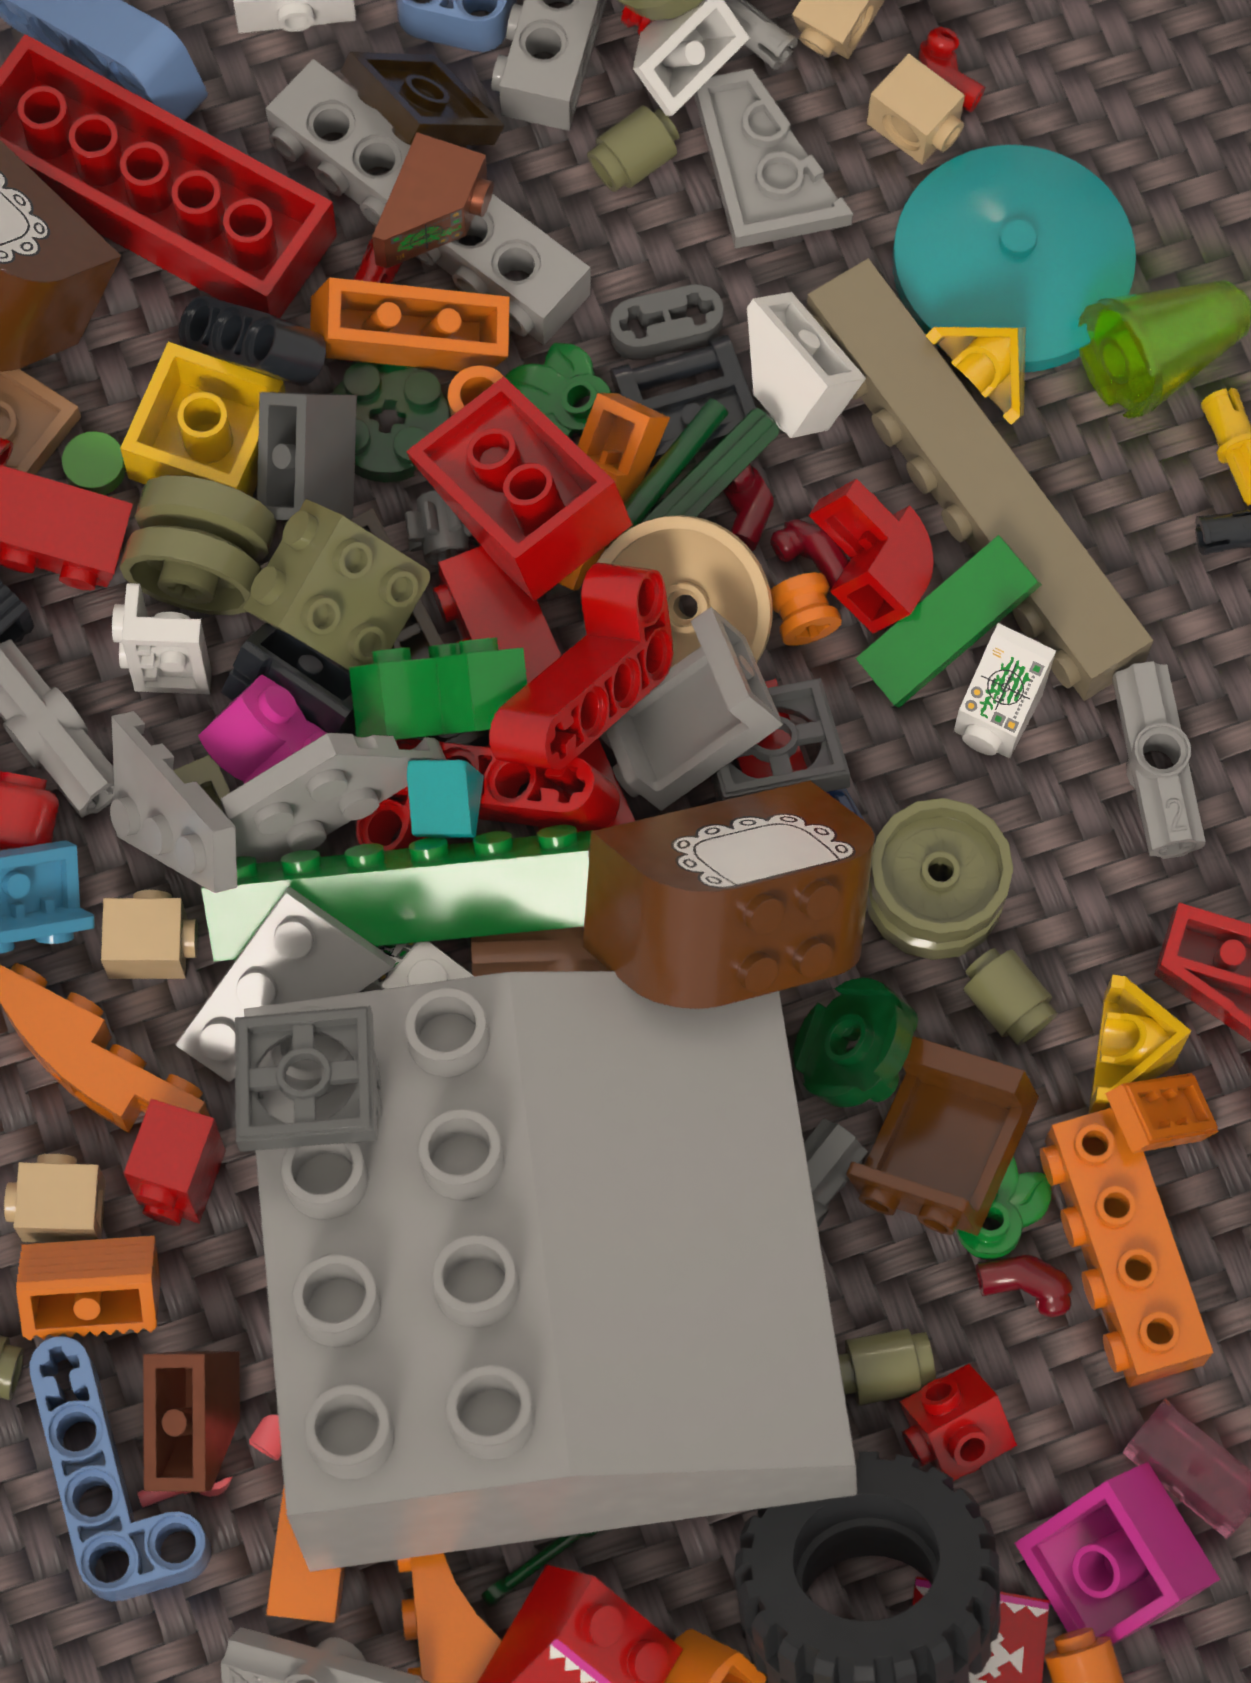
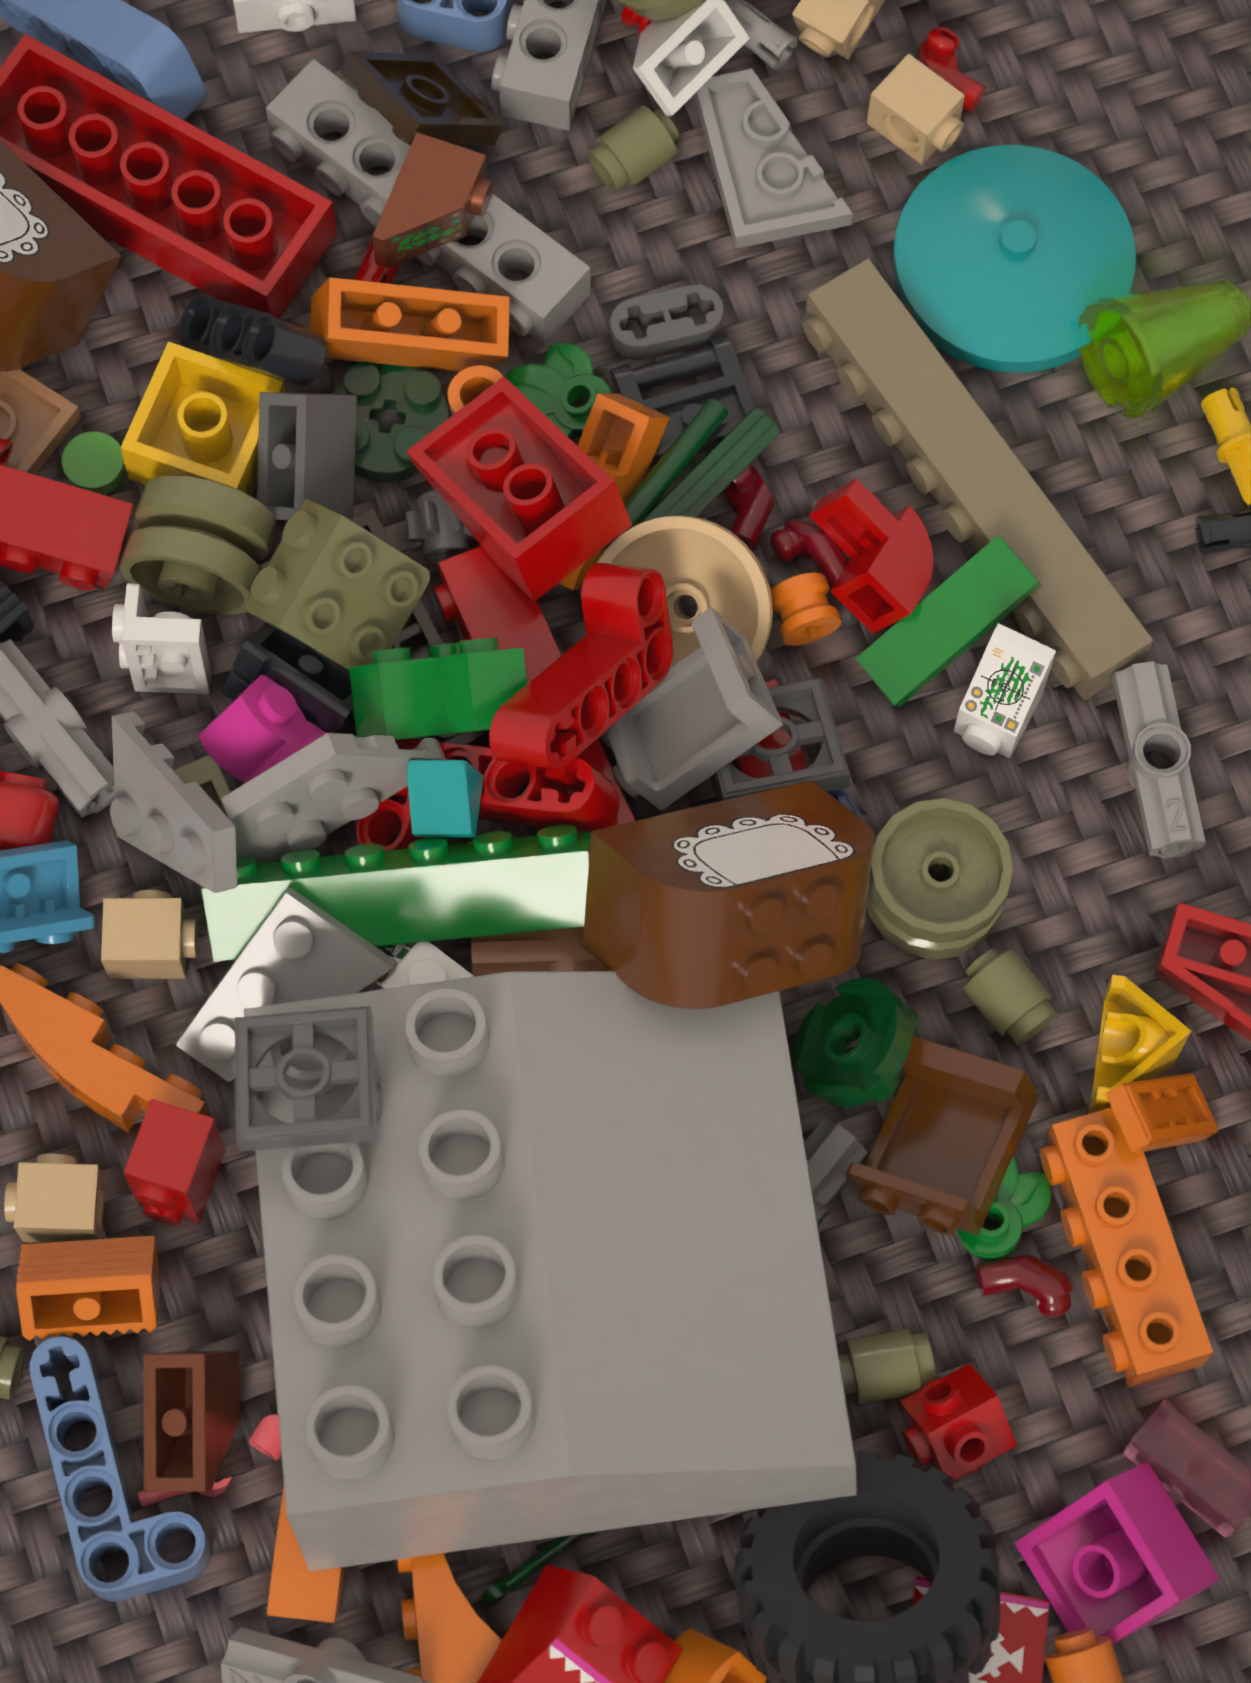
white slope [747,292,866,438] -> none
yellow slope [925,327,1026,425] -> none

